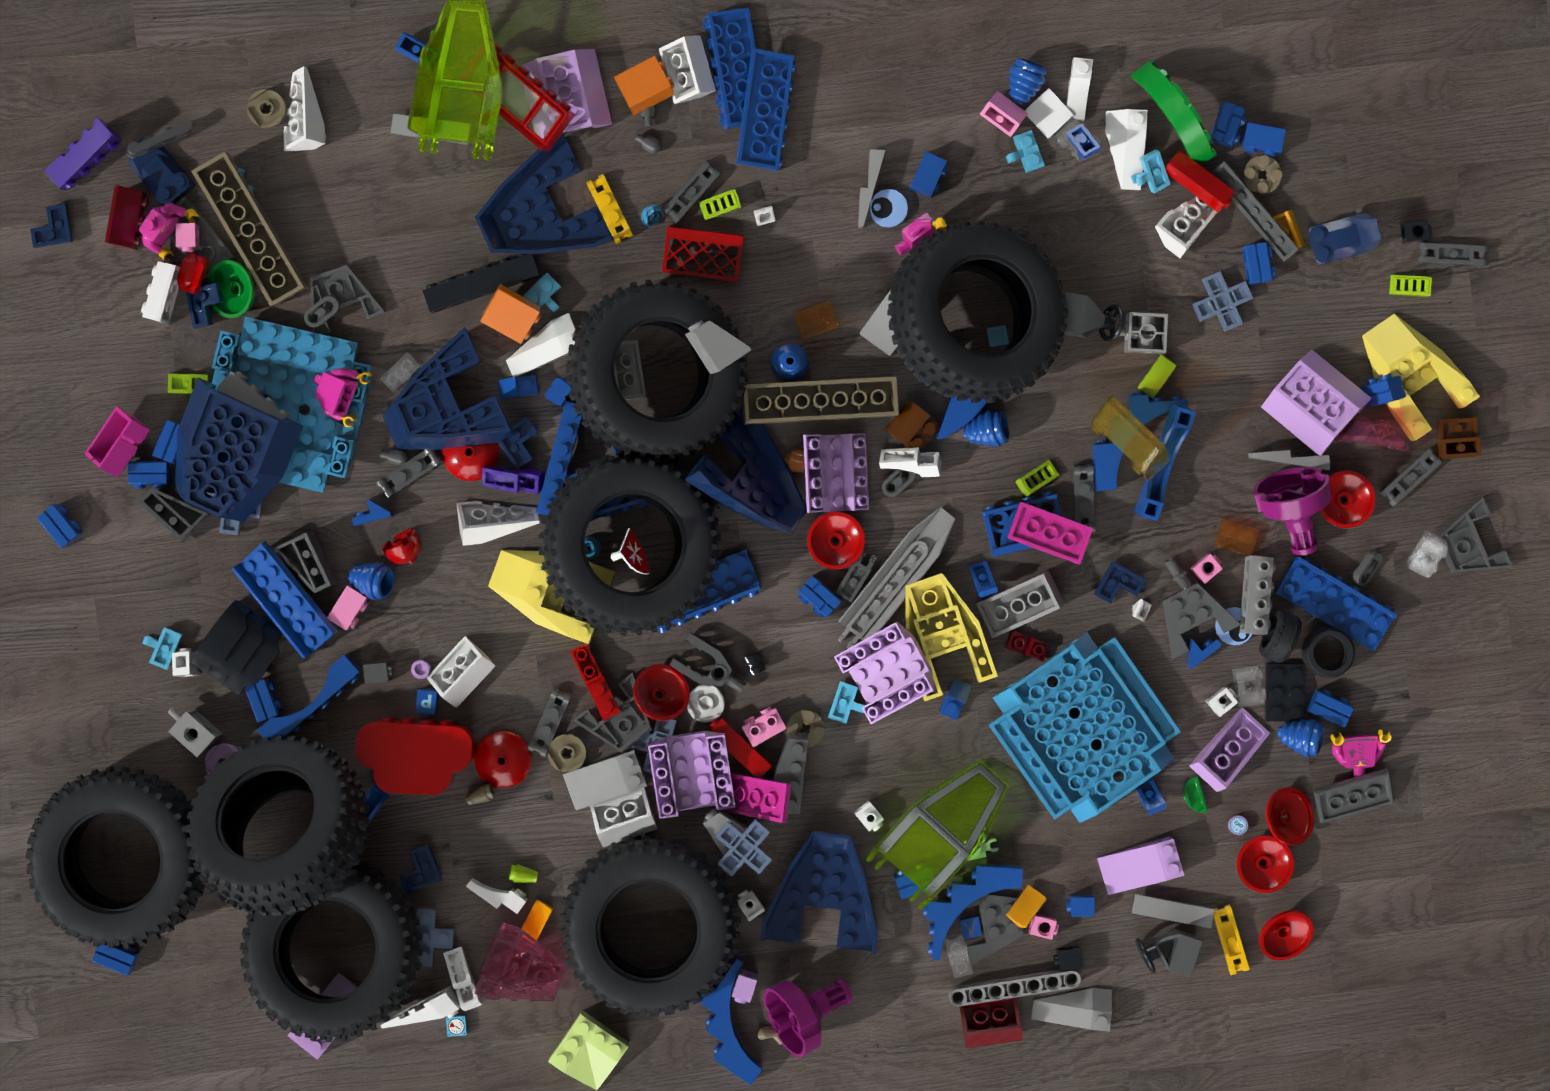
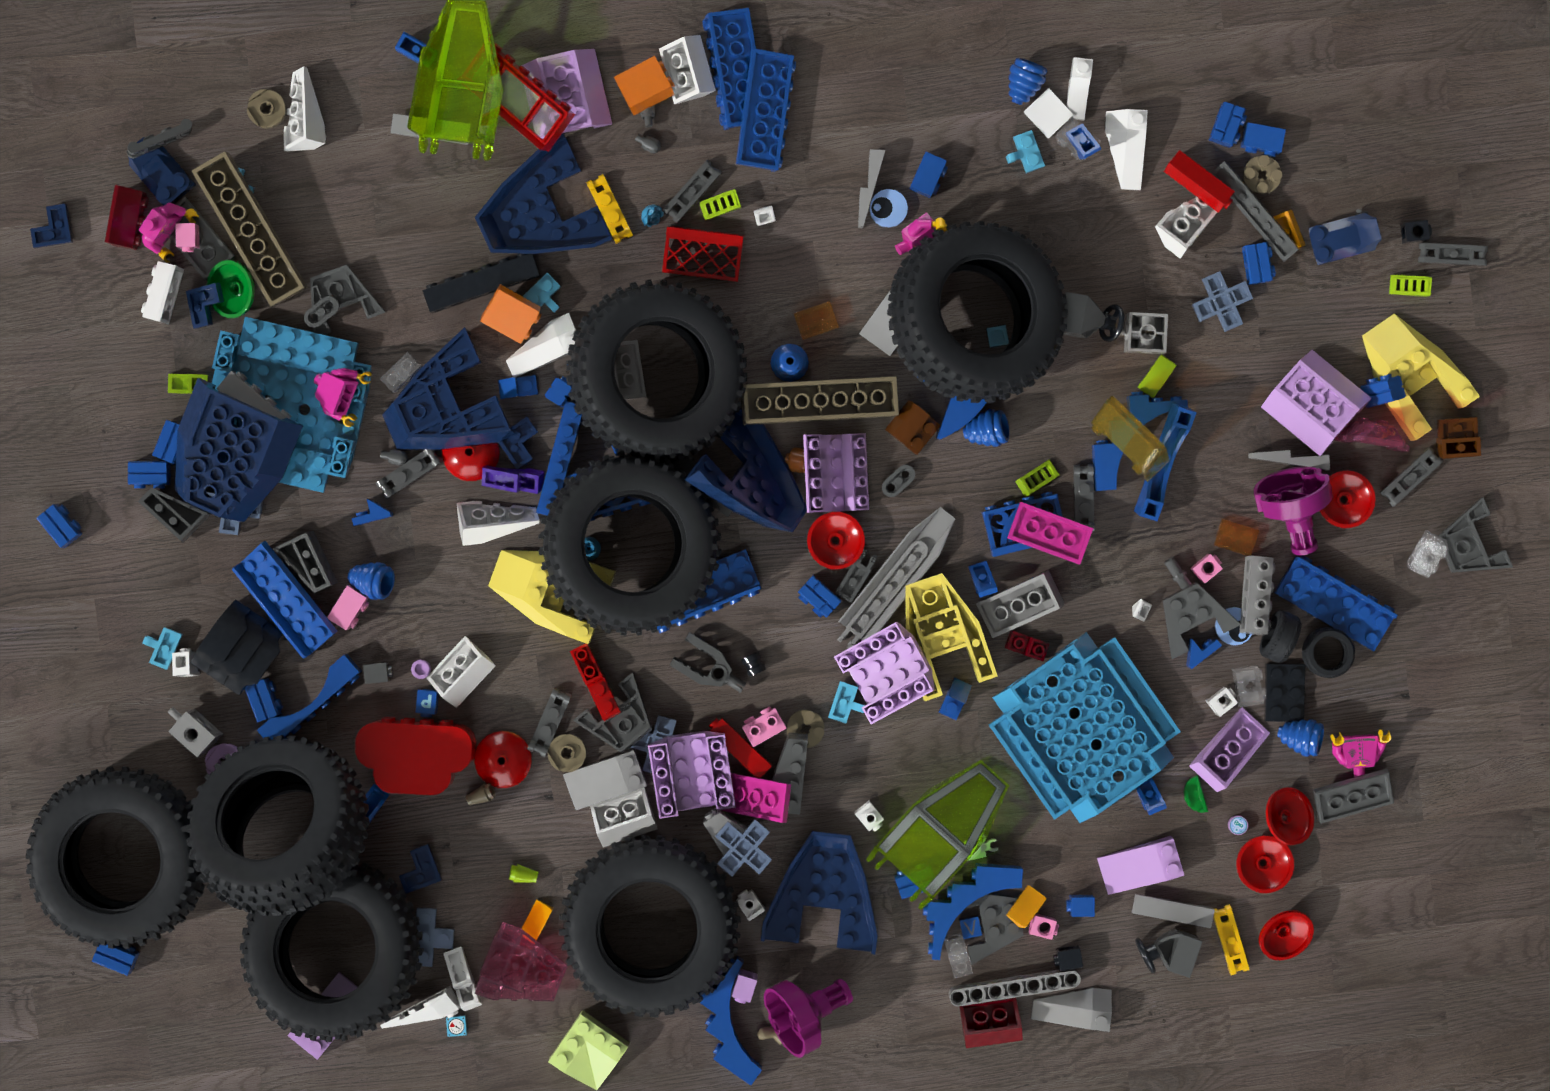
dark purple wedge [45,117,122,191] -> none
dark pink piece [84,406,150,478] -> none
red slope [177,253,209,295] -> none
red cylinder [382,529,422,565] -> none
white slope [466,878,528,914] -> none
red shield [611,528,650,574] -> none
red dish [633,664,690,721] -> none
light grey slope [685,320,751,374] -> none
white tile [687,685,725,723] -> none
white slope [879,447,942,477] -> none
bright pink brick [980,91,1028,137] -> none
dark blue plate [1094,561,1146,604] -> none
green windscreen [1130,60,1217,166] -> none
medium azure plate [1131,149,1171,193] -> none
blue brick [1306,688,1354,728] -> none
dark grey plate [1353,550,1383,587] -> none

